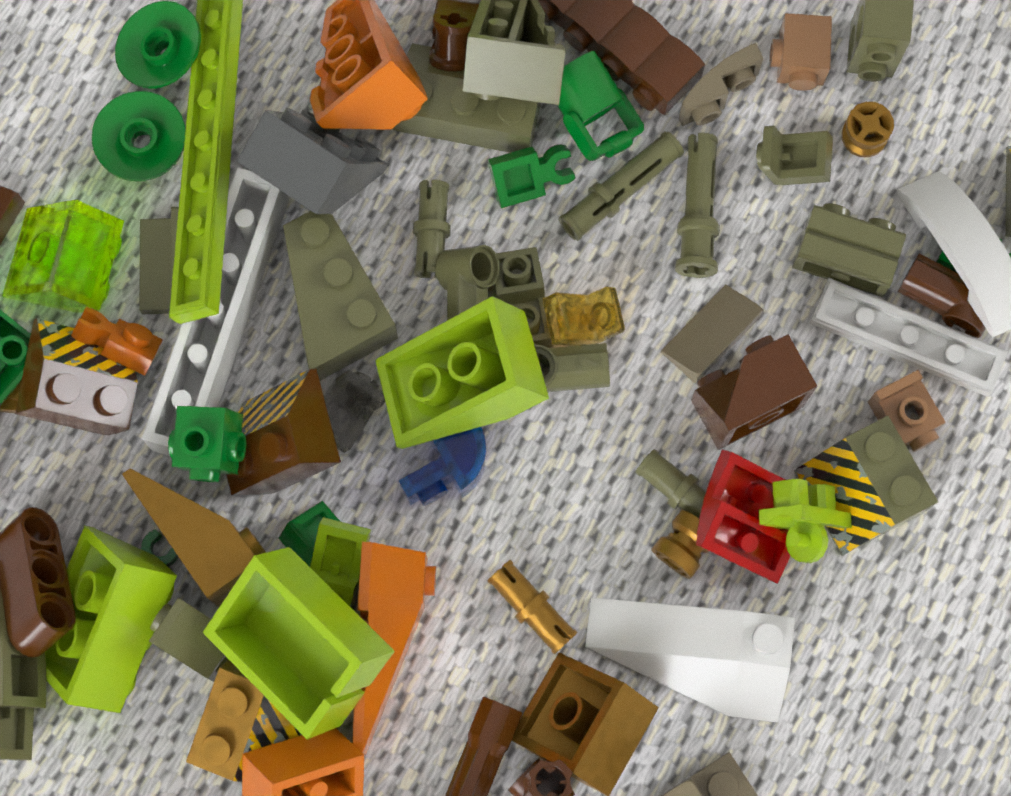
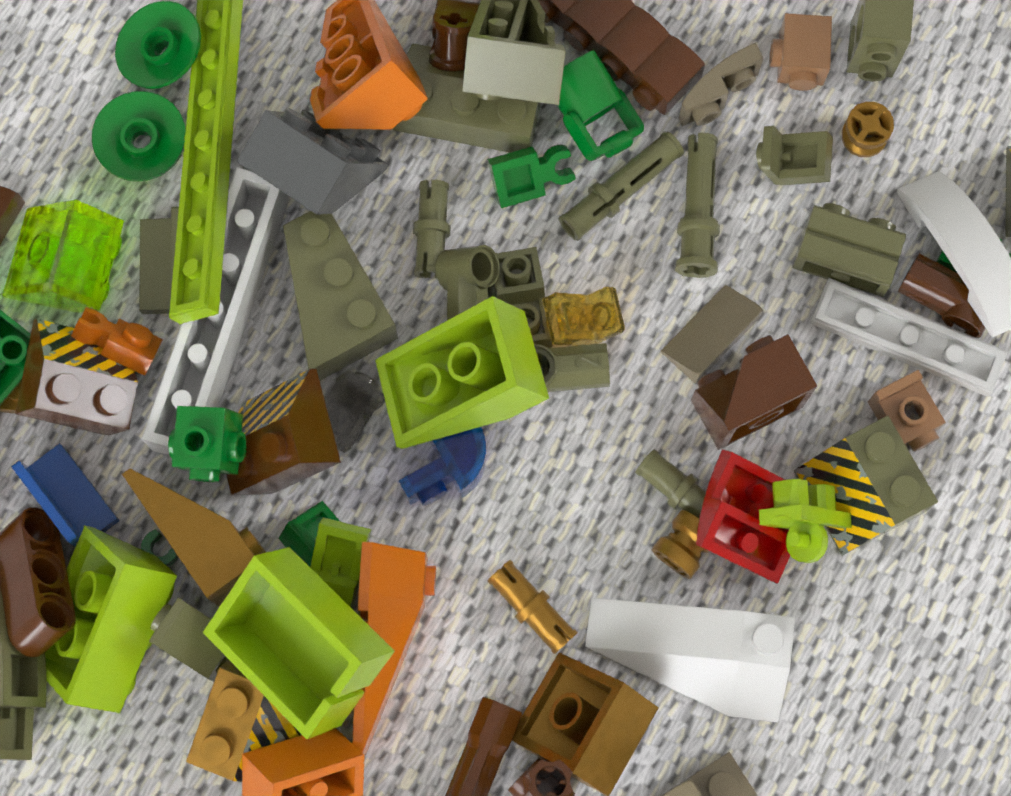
none -> blue panel [11,443,120,547]

